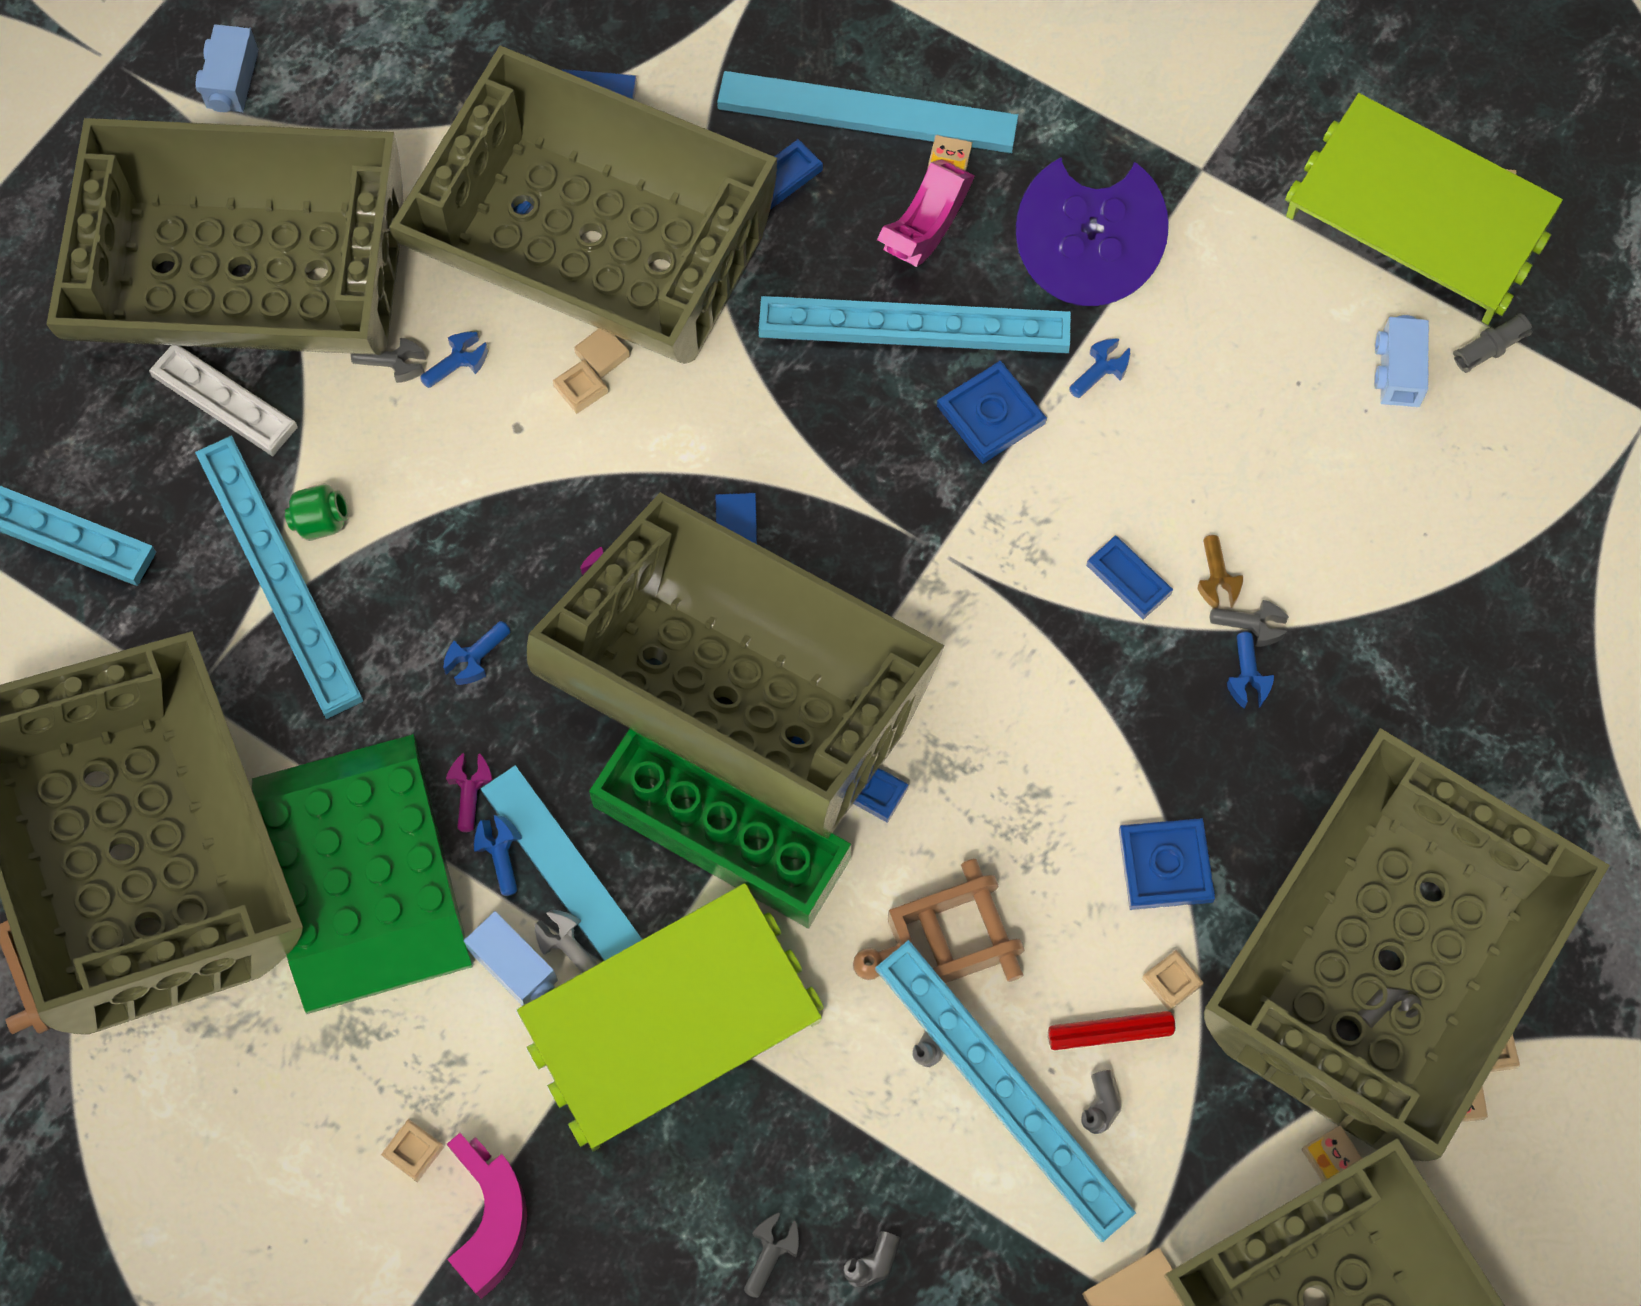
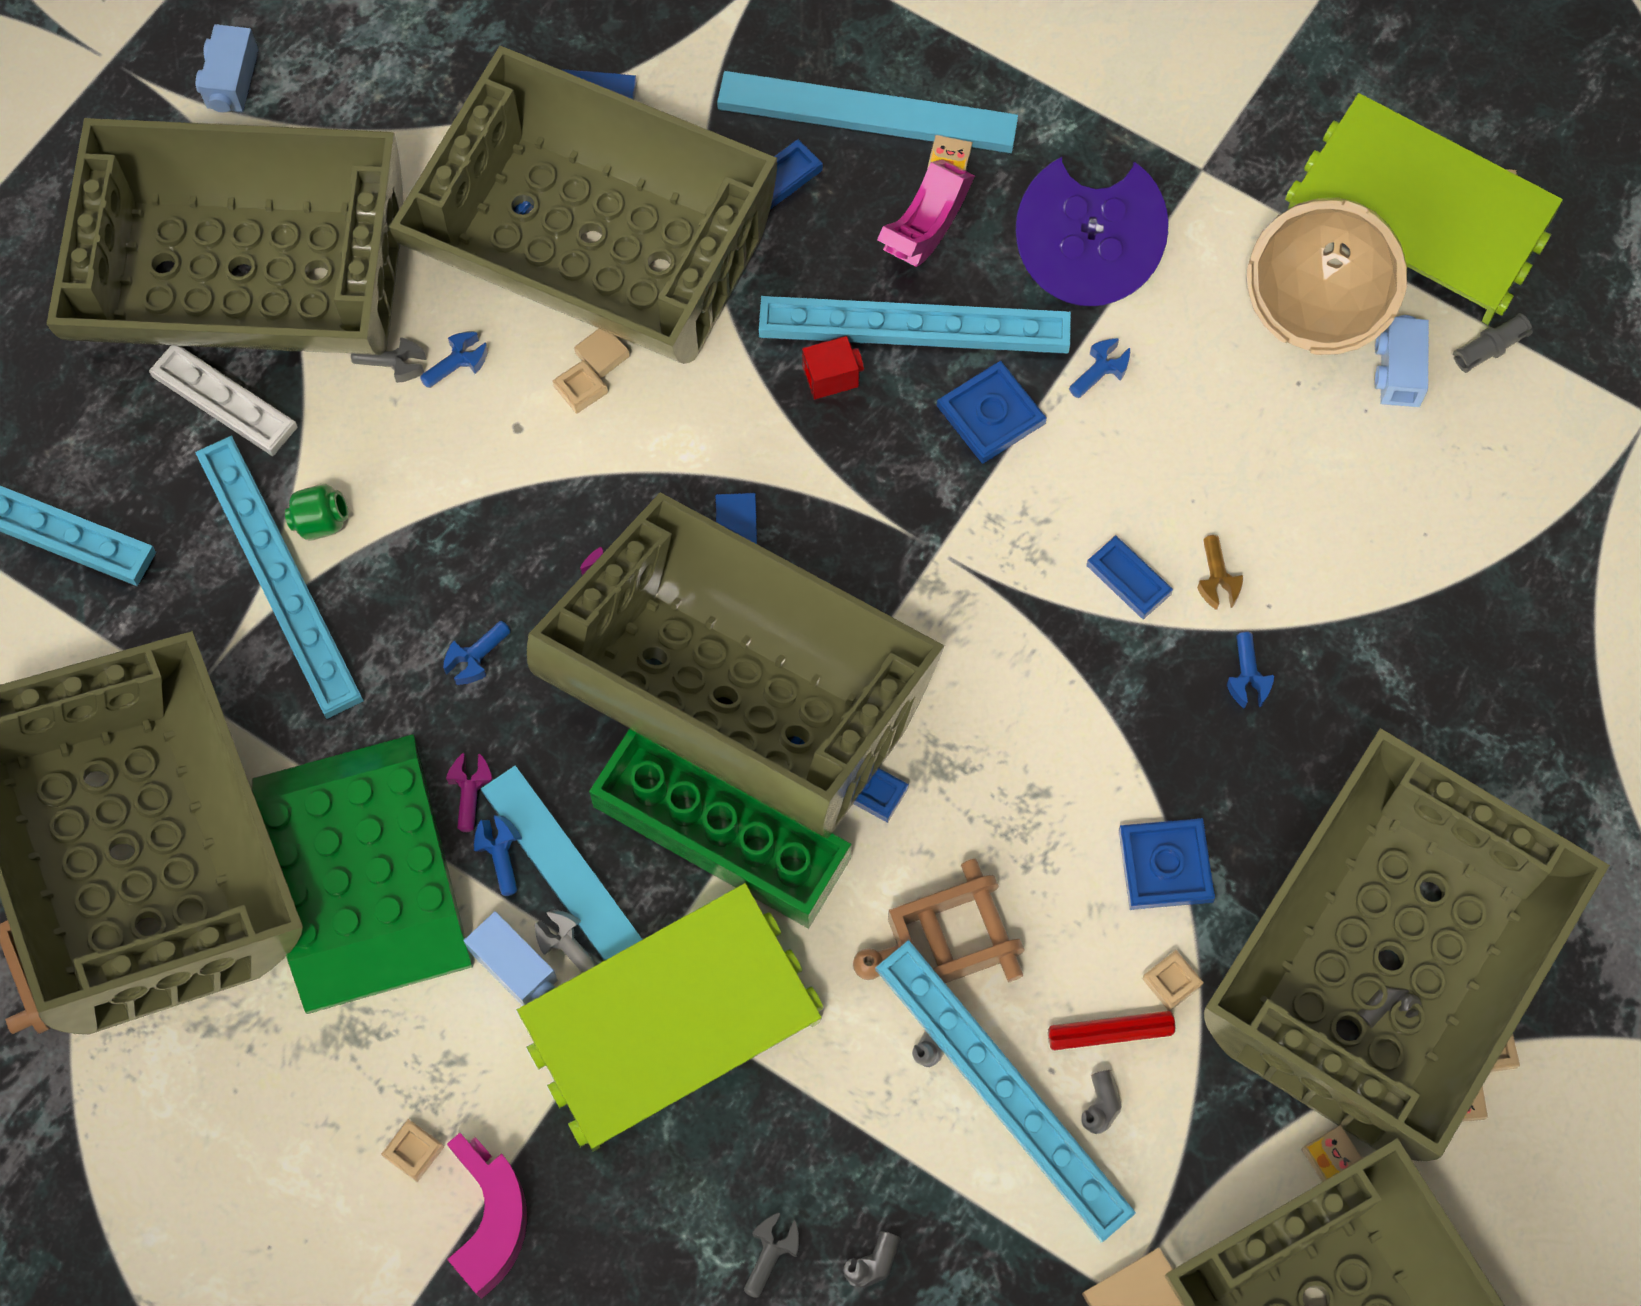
dark grey bar [1209,600,1289,647] -> none
none -> red brick [802,336,864,400]
none -> tan piece [1247,198,1407,355]

